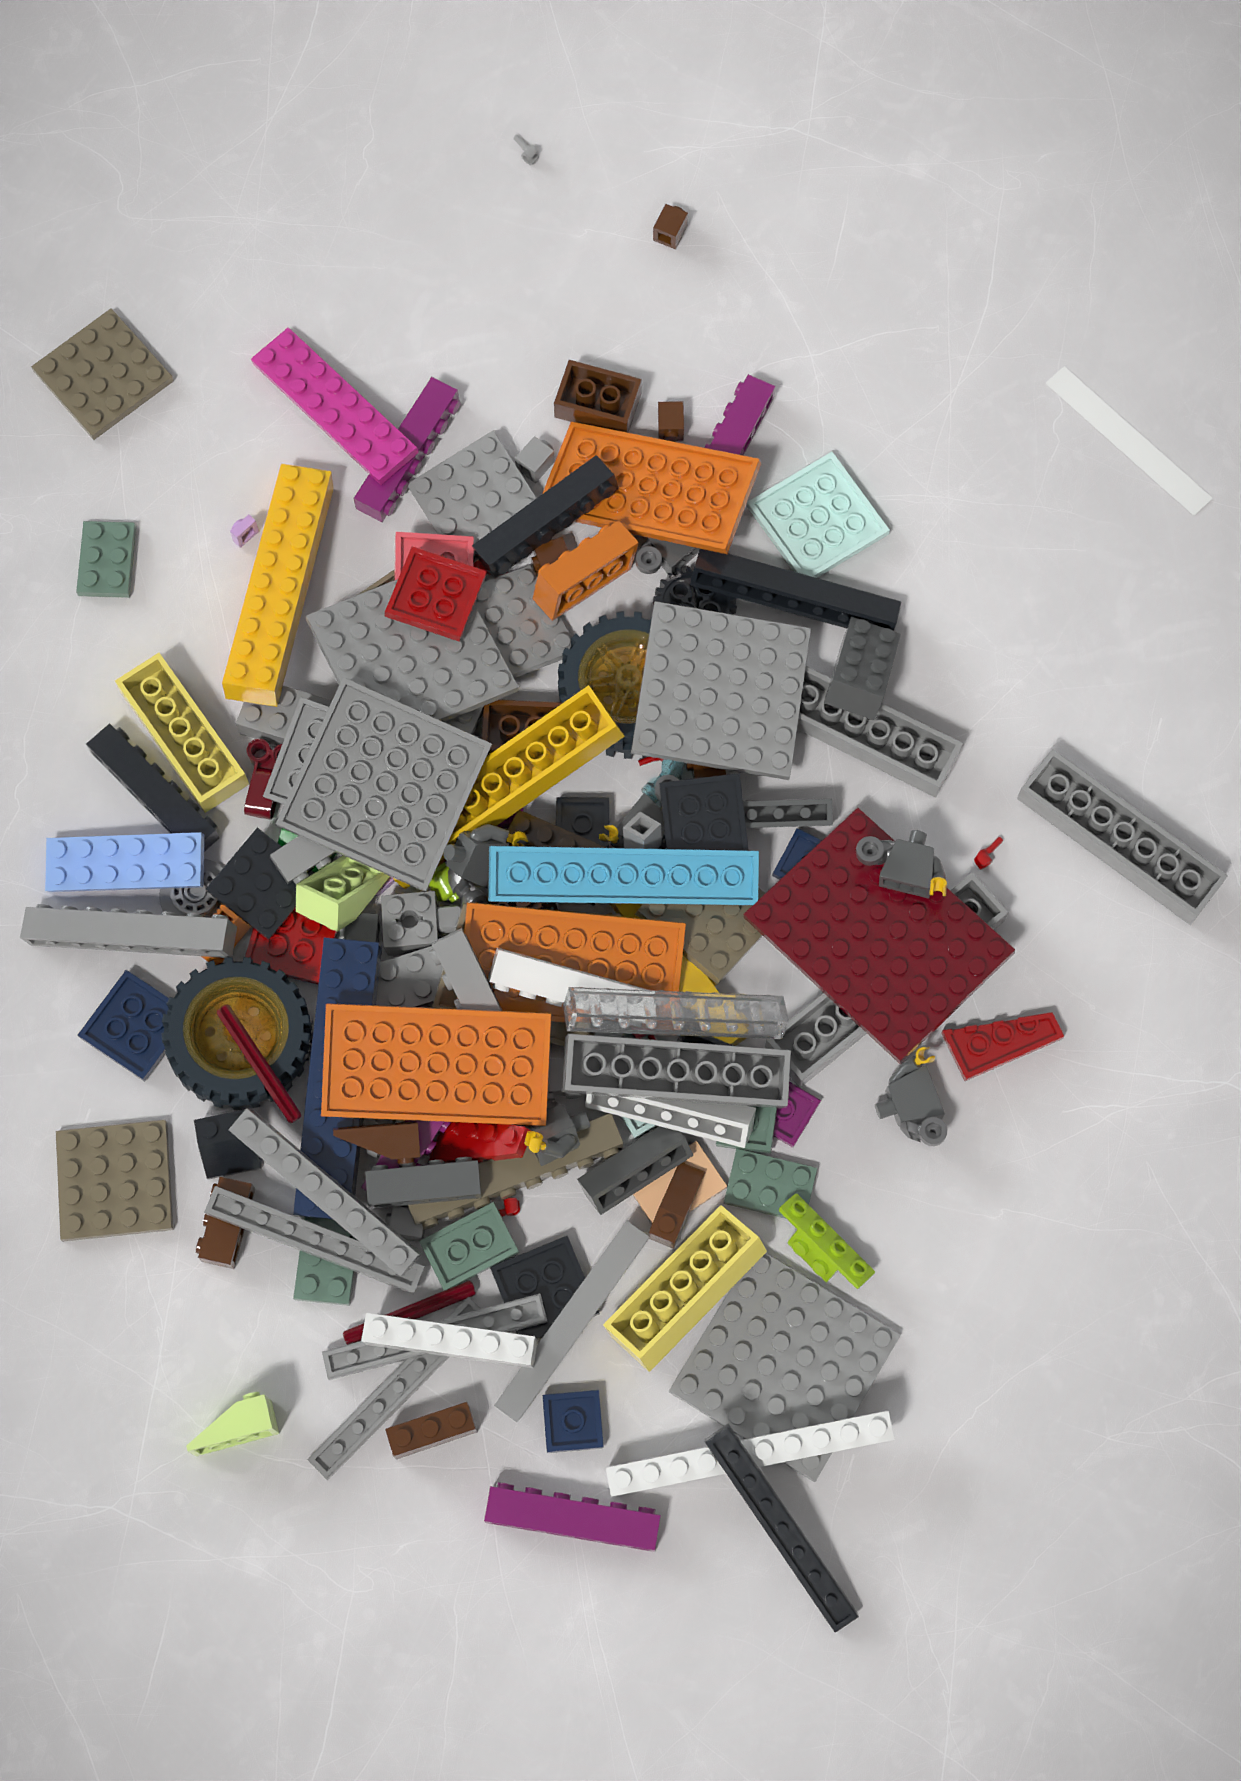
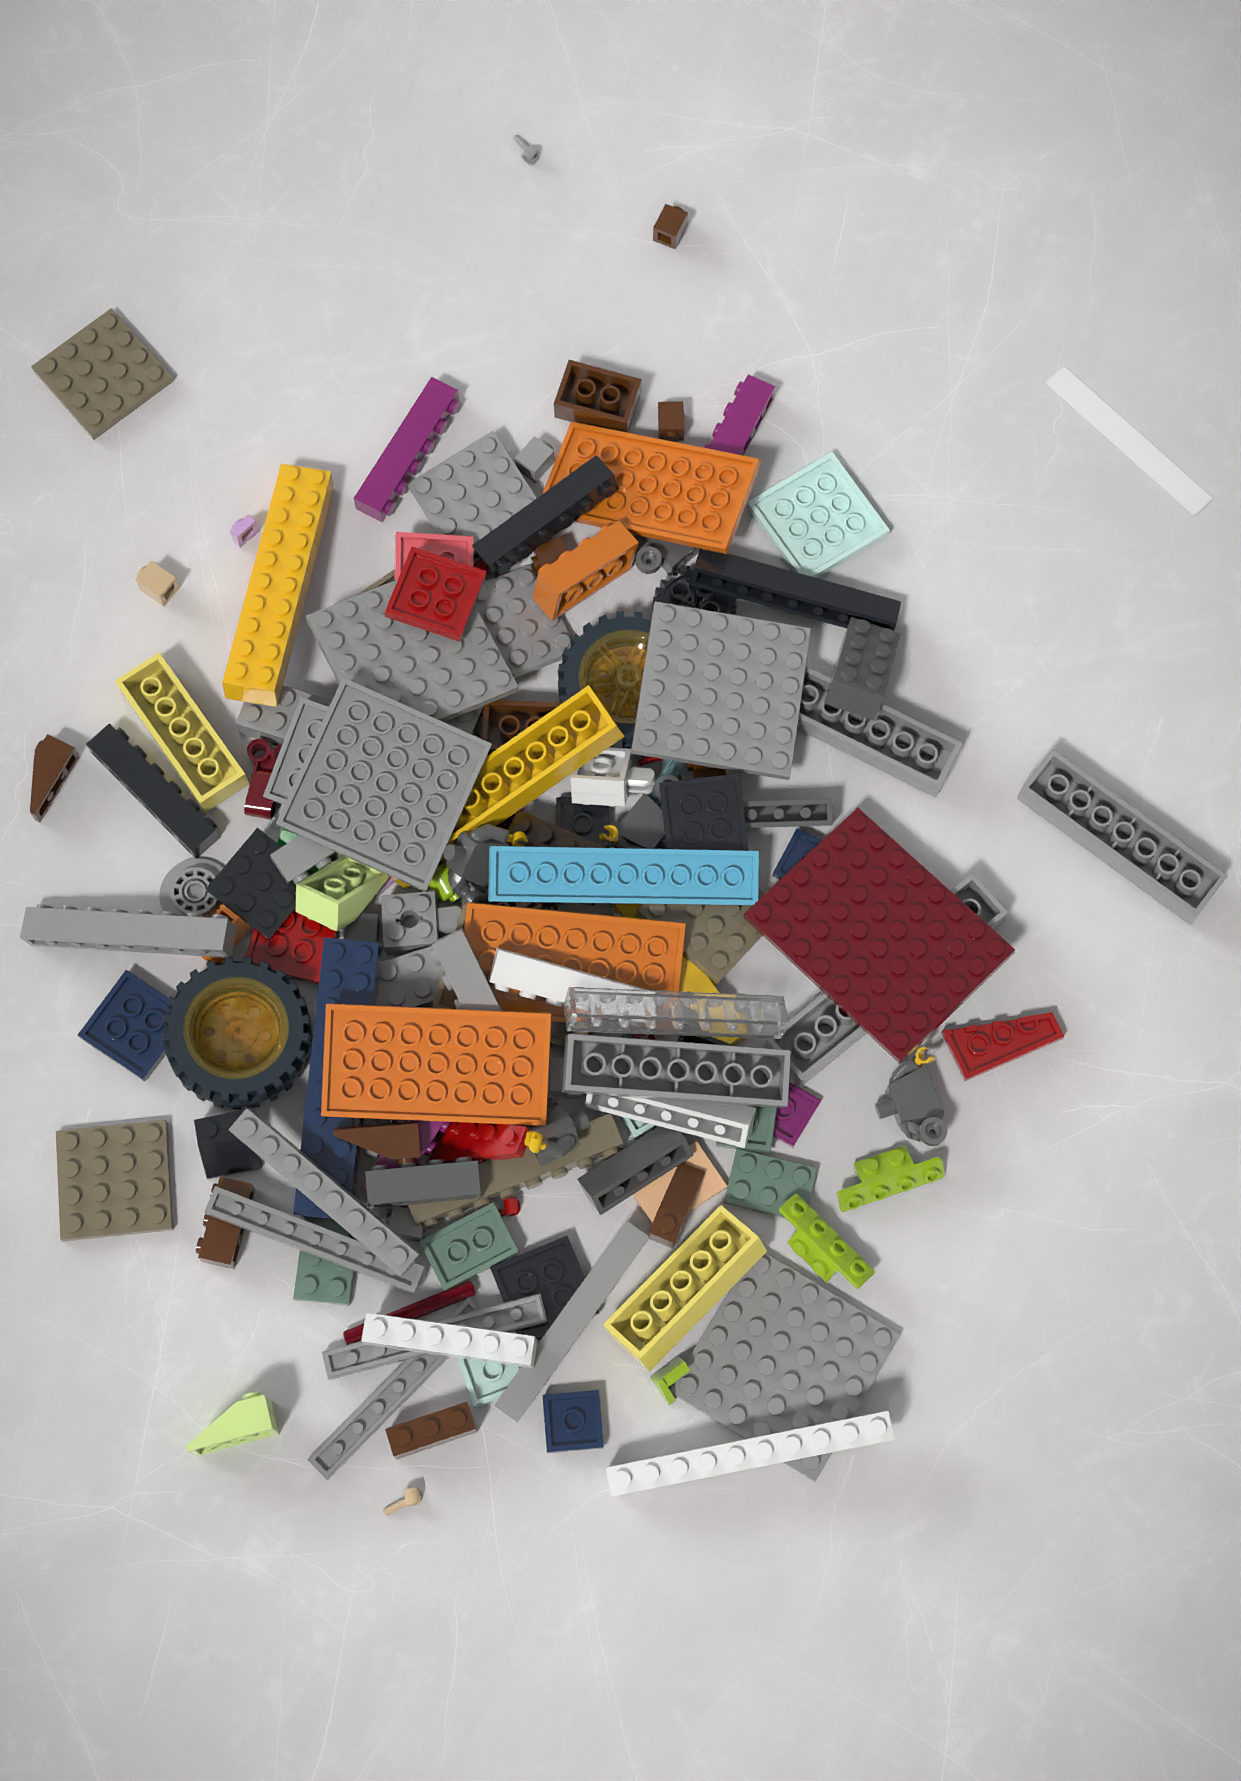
light blue plate [45,832,204,892] -> none
sand green plate [76,521,136,598] -> none
dark red axle [217,1004,302,1124] -> none
dark pink plate [251,327,419,485] -> none
magenta brick [484,1482,661,1552] -> none
light grey brick [623,812,662,849] -> none
black tile [704,1423,859,1633] -> none
dark grey torso [856,830,947,898] -> none
red hand [974,837,1003,870] -> none
none -> reddish brown slope [30,734,80,823]
none -> tan brick [135,561,180,607]
none -> tan hand [383,1487,421,1516]
none -> light aqua tile [457,1358,521,1408]
none -> white brick [571,747,655,807]
none -> lime tile [650,1357,690,1406]
none -> lime bracket [837,1145,945,1212]

